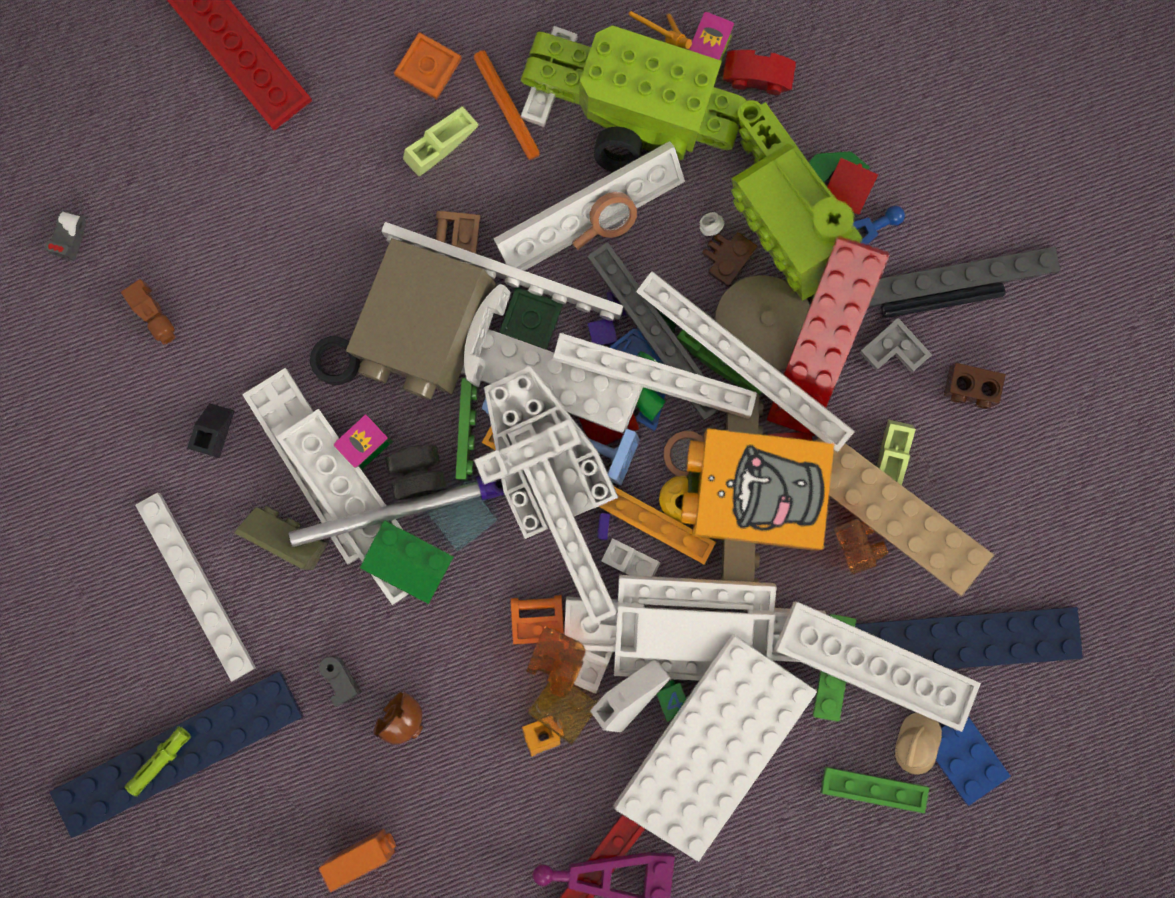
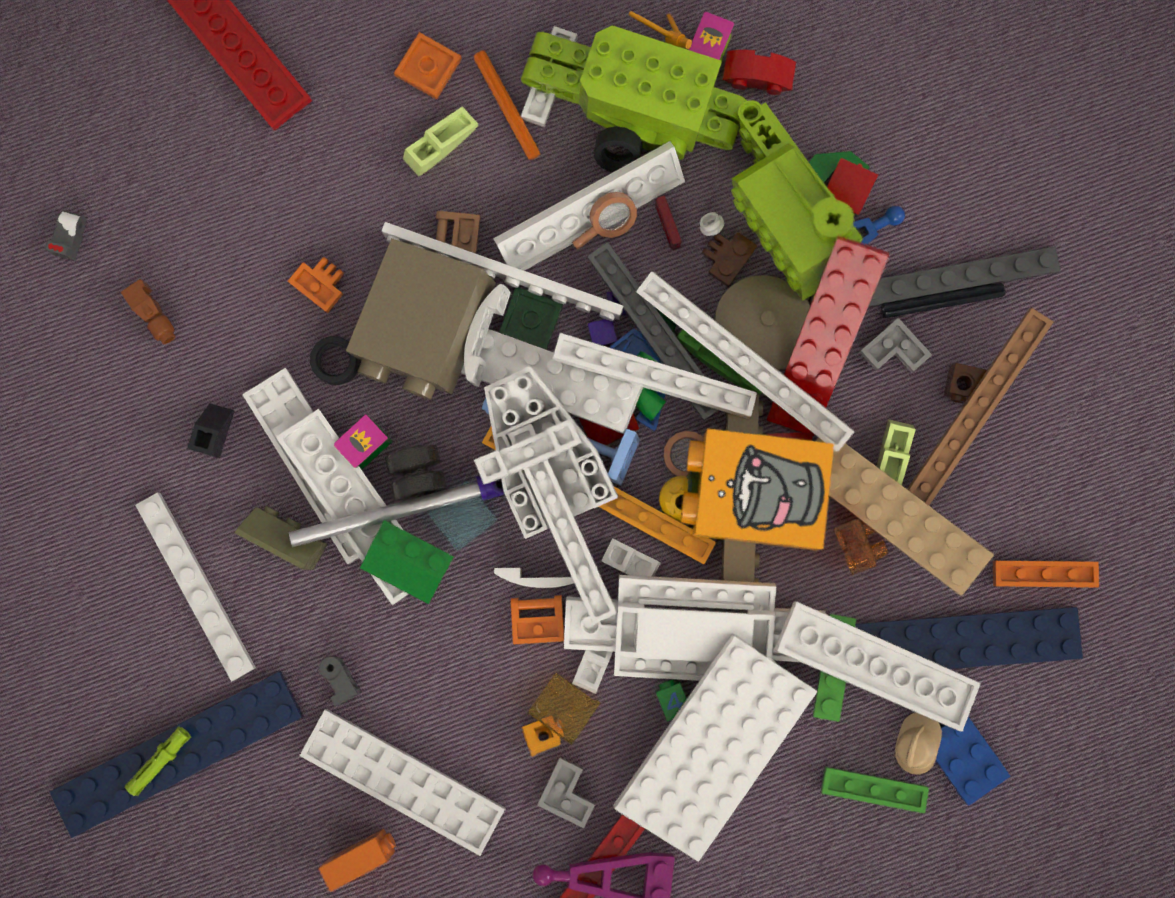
dark orange cylinder [374,692,423,745] -> none
bright green plate [456,378,478,481] -> none
clear orange hips [526,626,586,697] -> none
white slope [590,659,670,732] -> none
dark purple tile [597,513,610,540] -> none
none -> orange hinge [288,257,344,313]
none -> white plate [300,709,505,856]
none -> white slope [494,566,597,588]
none -> light grey plate [537,757,595,828]
none -> dark red tile [655,195,682,250]
none -> medium nougat plate [907,308,1054,506]
none -> orange plate [993,561,1099,587]

